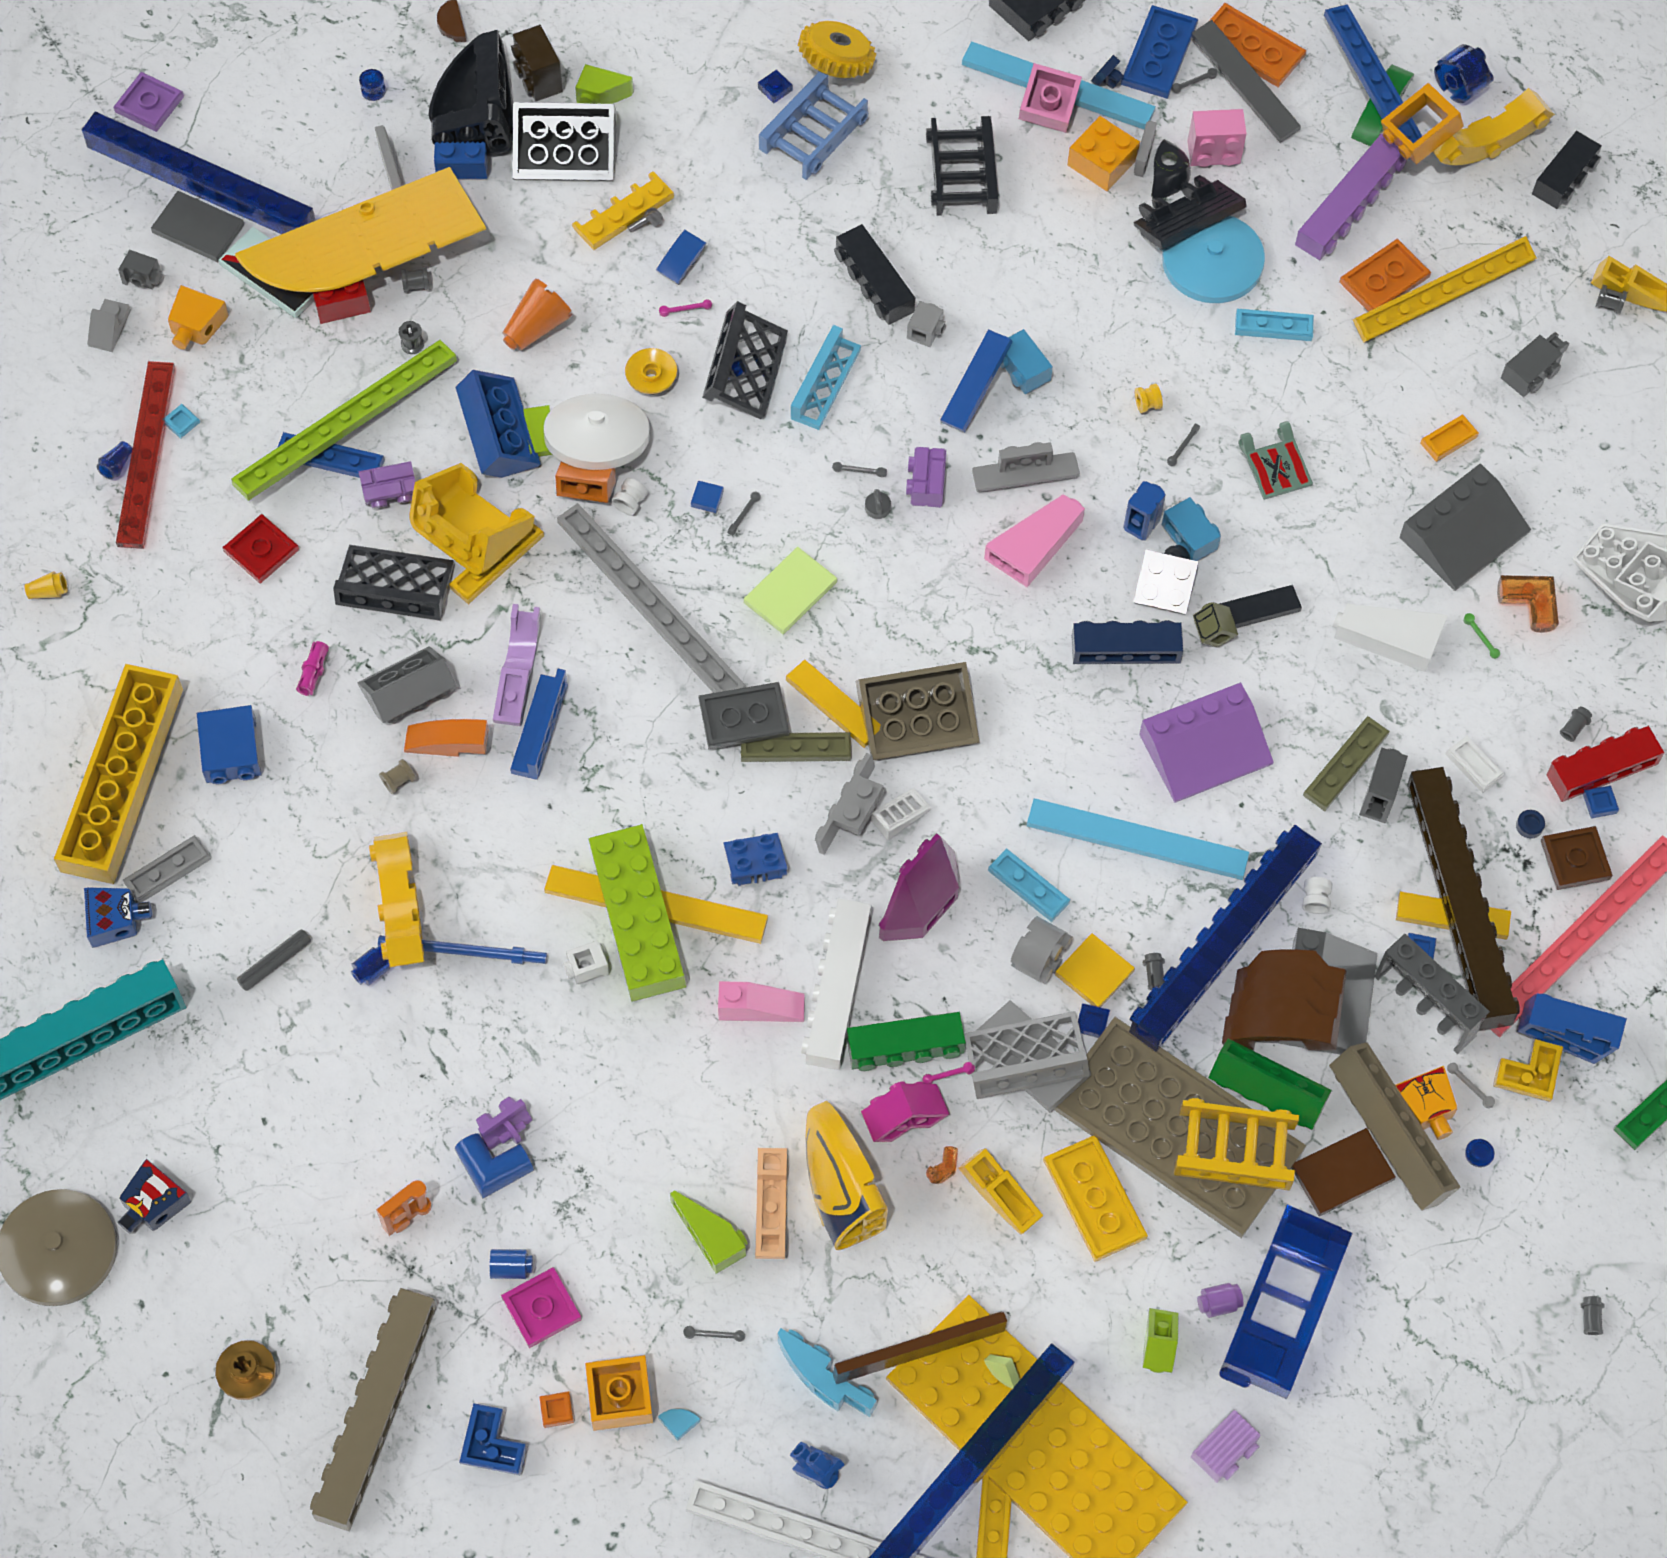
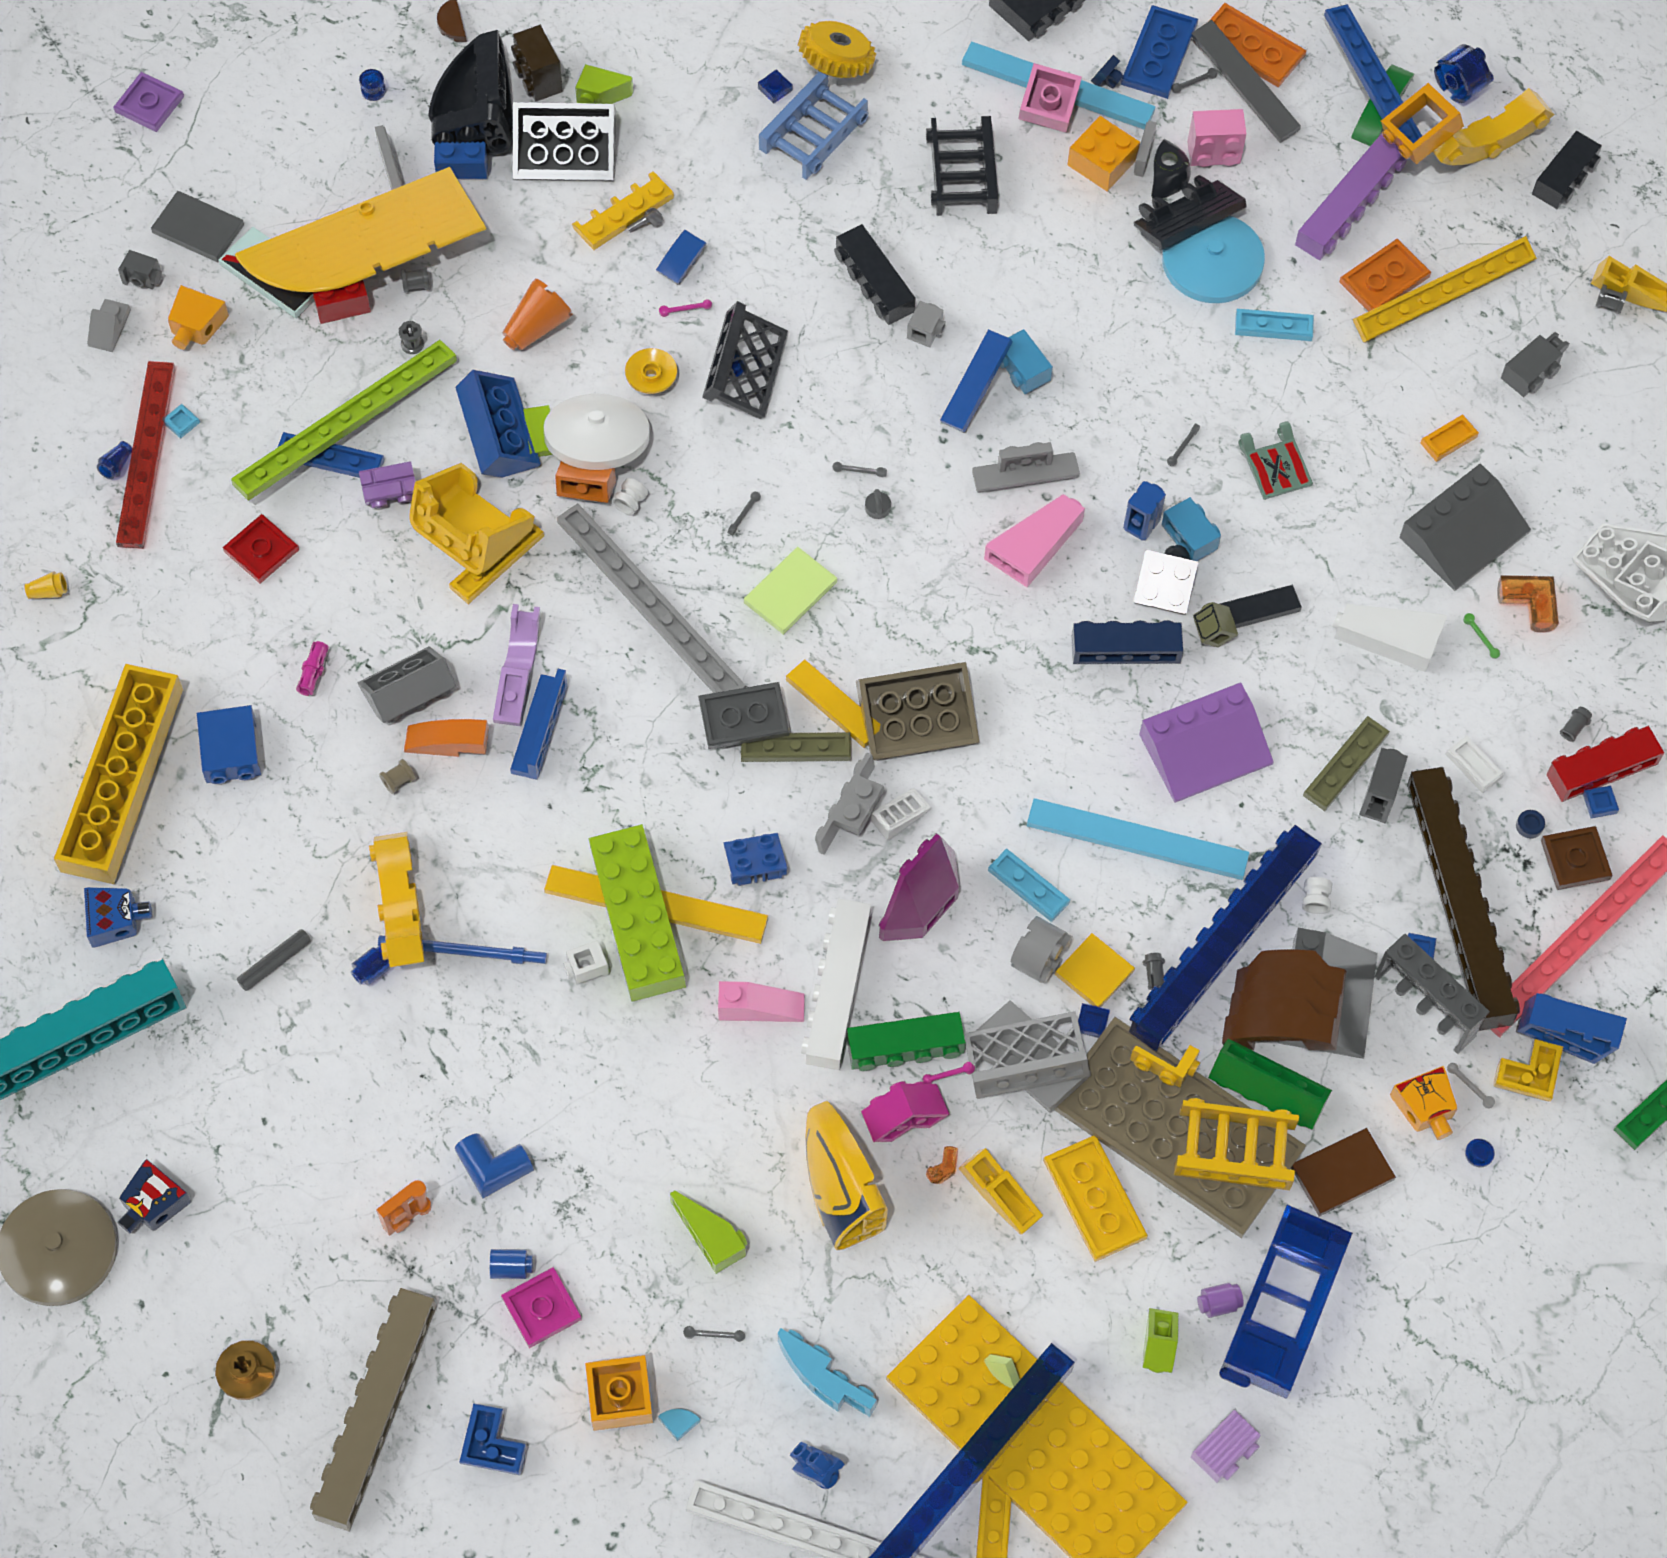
clear blue brick [81,111,316,234] -> none
light grey tile [123,835,211,903] -> none
black fence [333,544,454,621] -> none
medium lavender hips [476,1096,533,1150] -> none
orange tile [539,1391,574,1428] -> none
blue tile [691,480,724,513] -> none
light nougat slope [755,1148,787,1259] -> none
medium azure fence [791,325,861,430] -> none
reddish brown tile [833,1311,1007,1384] -> none
medium lavender brick [906,447,946,508] -> none
yellow wheel [1134,383,1163,413] -> none
dark tan brick [1329,1042,1461,1211] -> none
yellow tile [1396,891,1511,940] -> none
dark grey pin [1581,1296,1605,1335] -> none
none -> yellow bracket [1130,1045,1201,1088]

